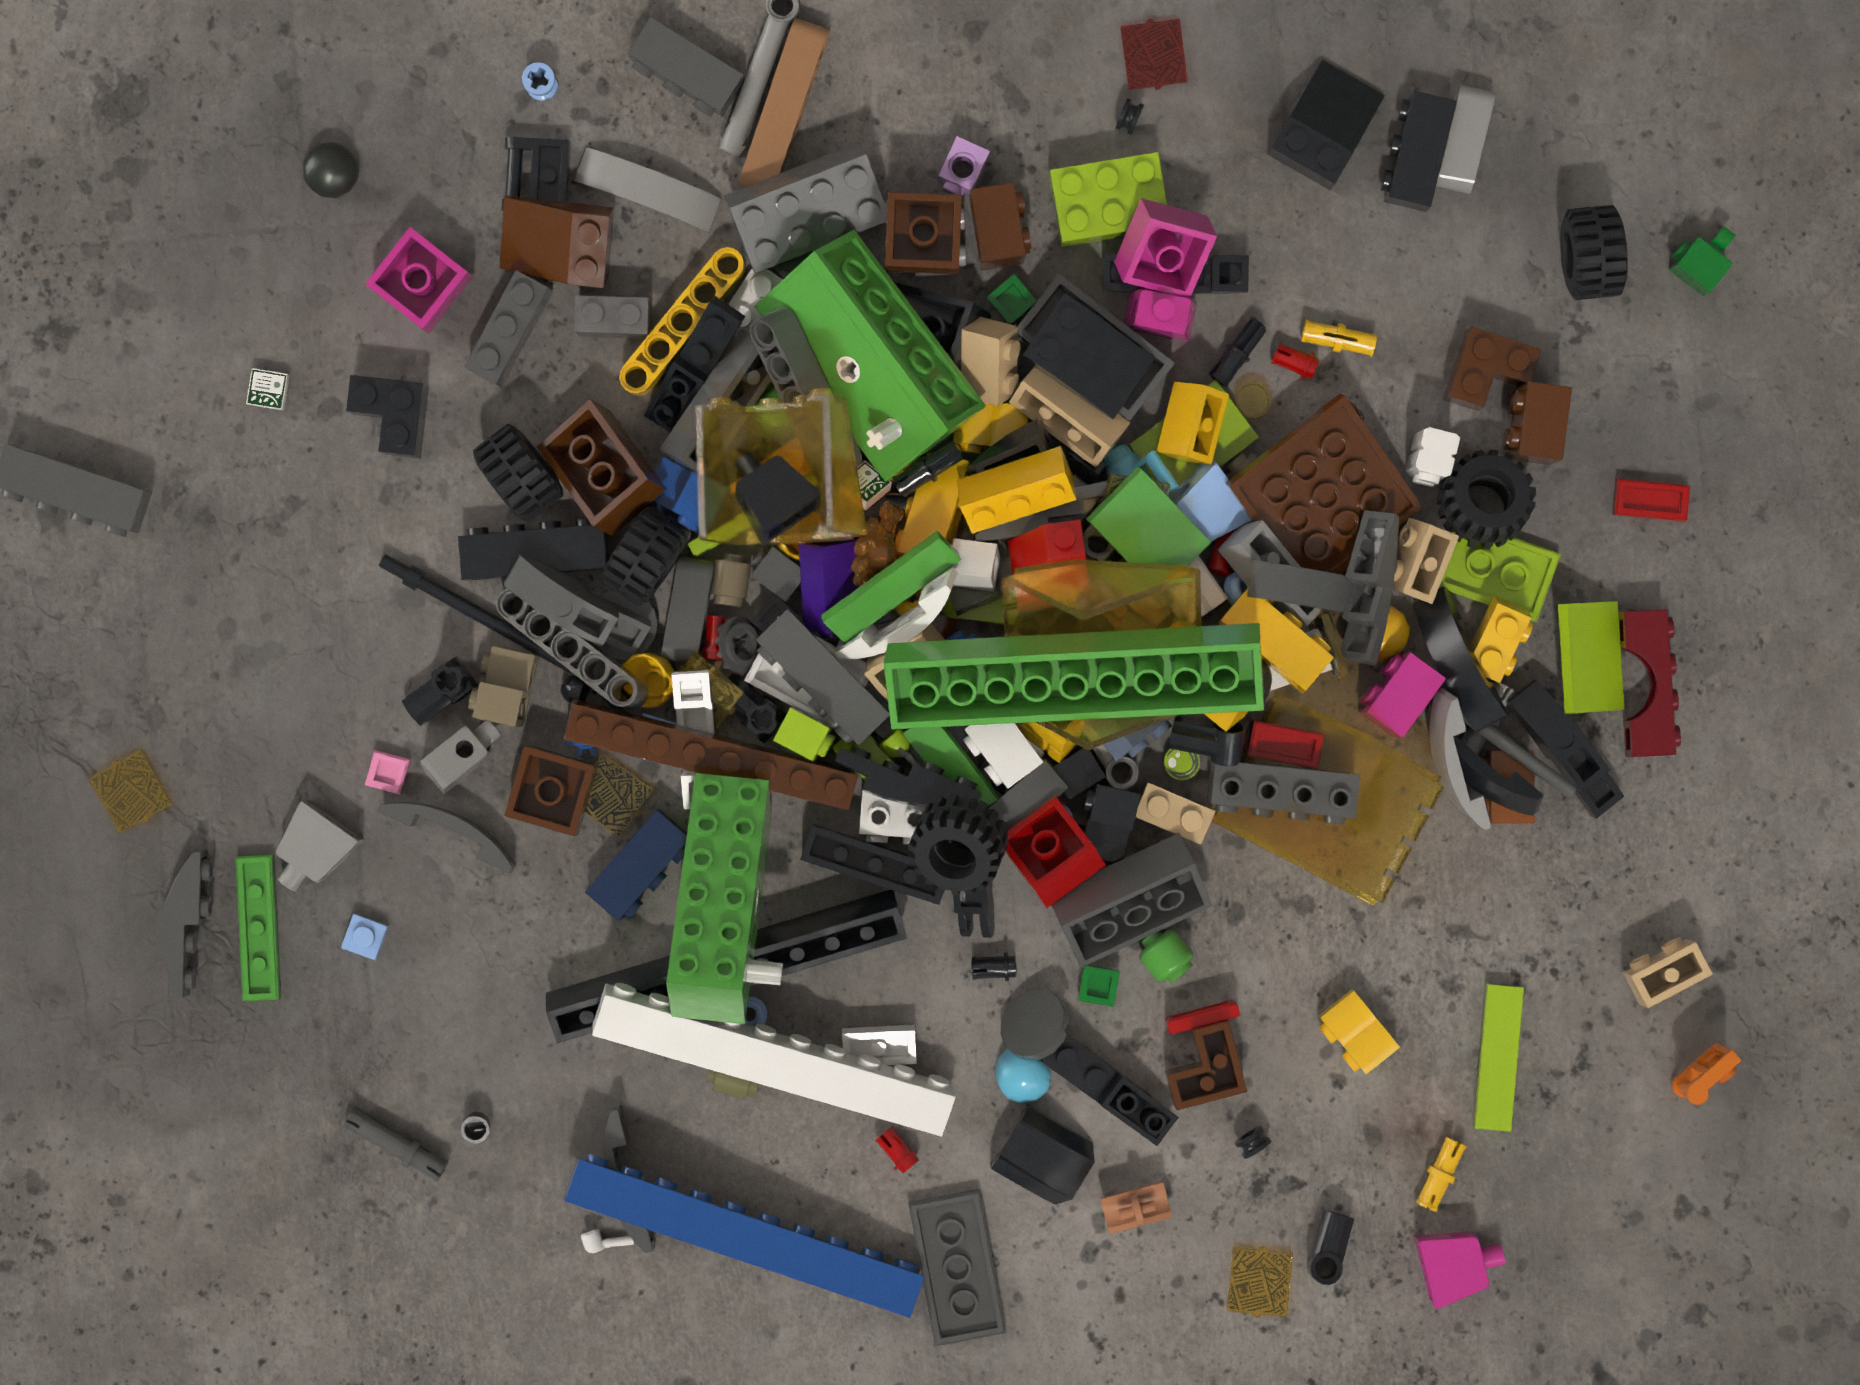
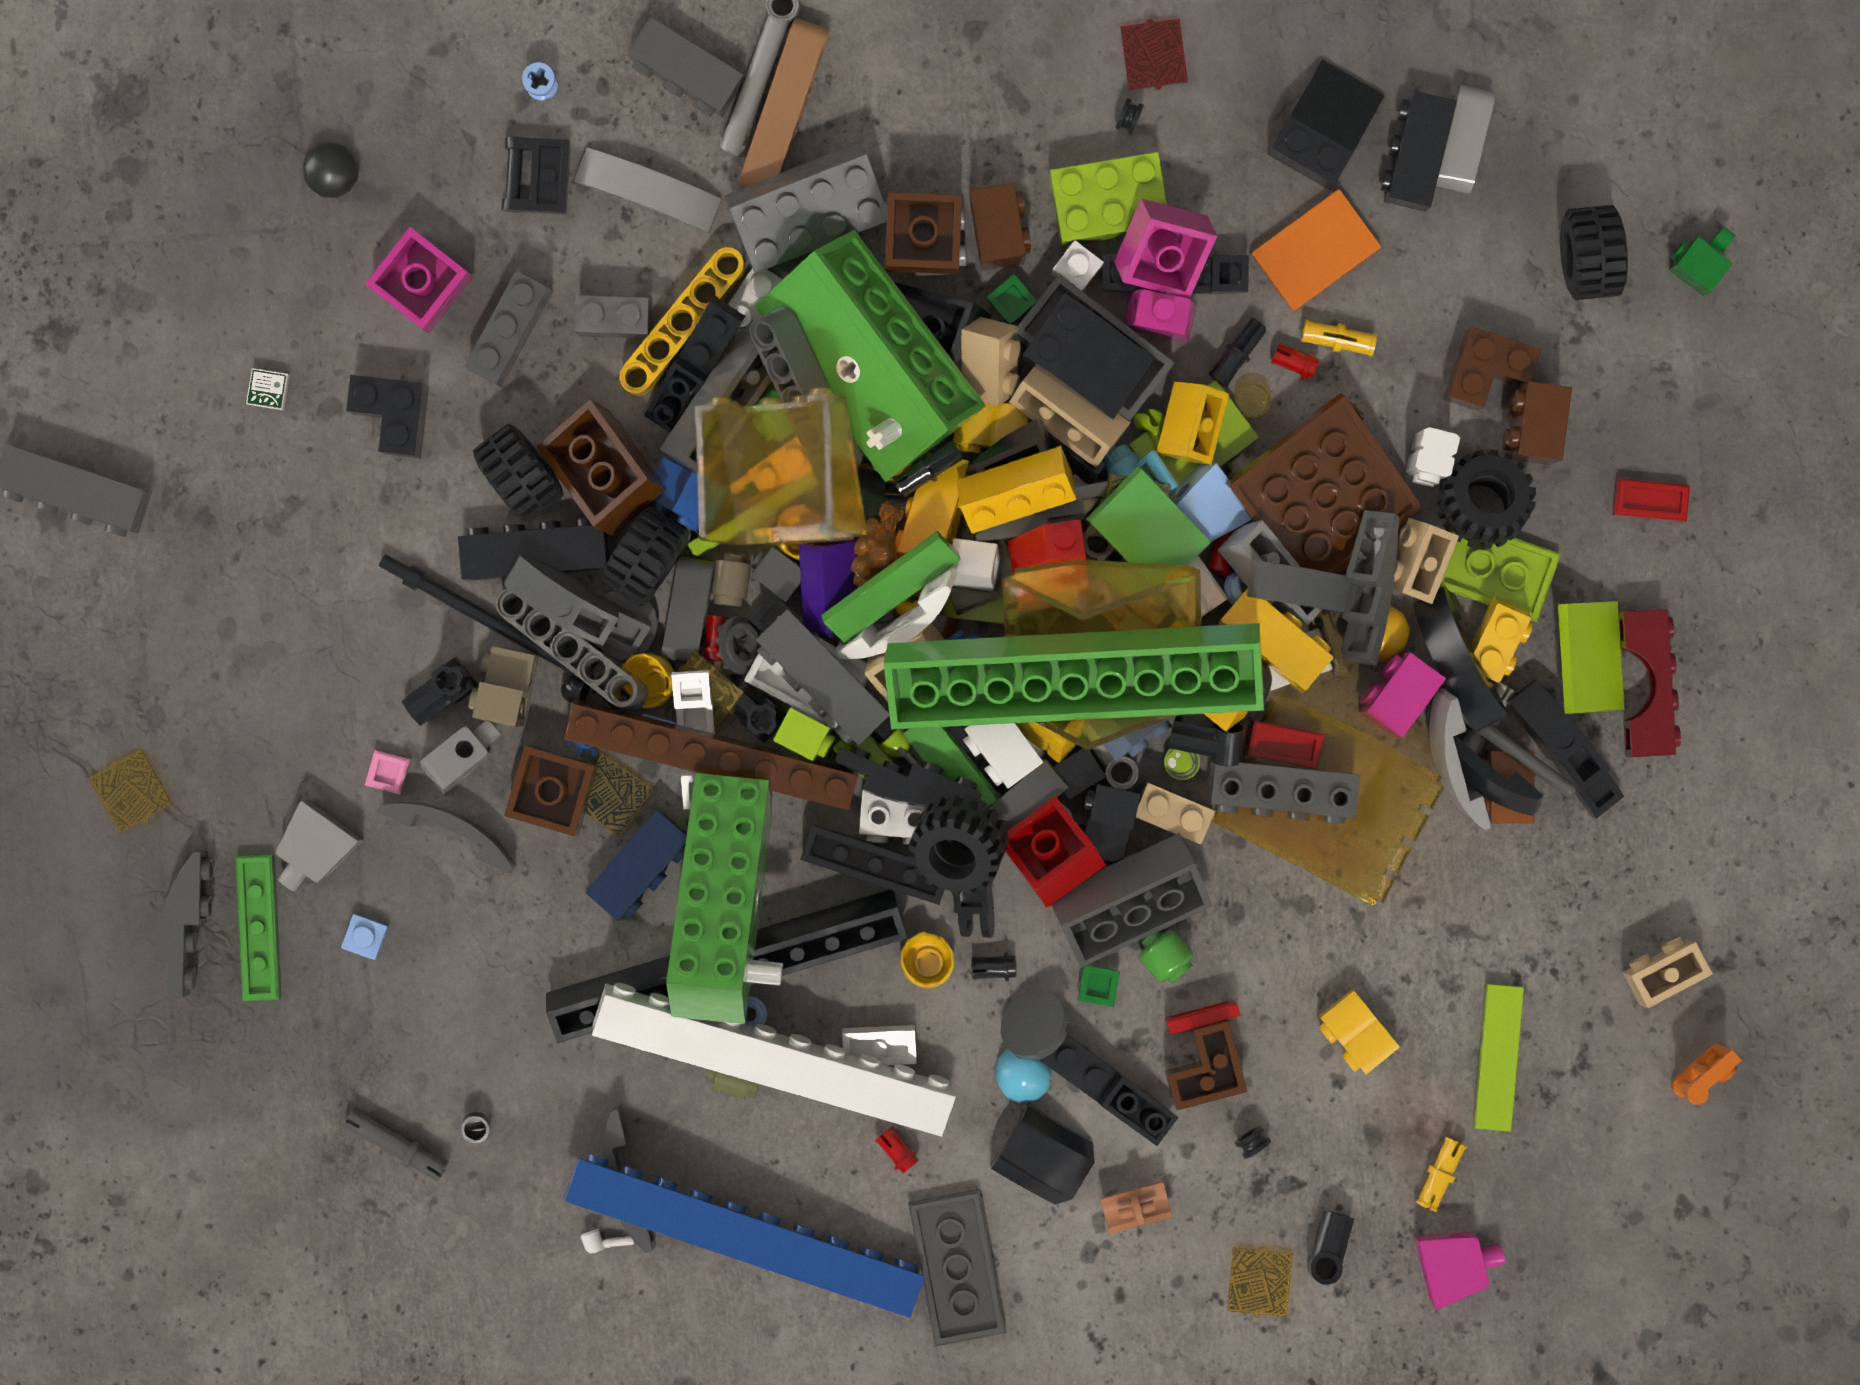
reddish brown slope [500,196,614,288] -> none
black torso [734,452,821,546] -> none
tile [839,461,892,510] -> none
lavender brick [939,136,990,196] -> none
none -> yellow hair [900,931,955,988]
none -> white brick [1051,240,1104,291]
none -> lime hand [1134,409,1168,459]
none -> orange tile [1250,189,1382,312]

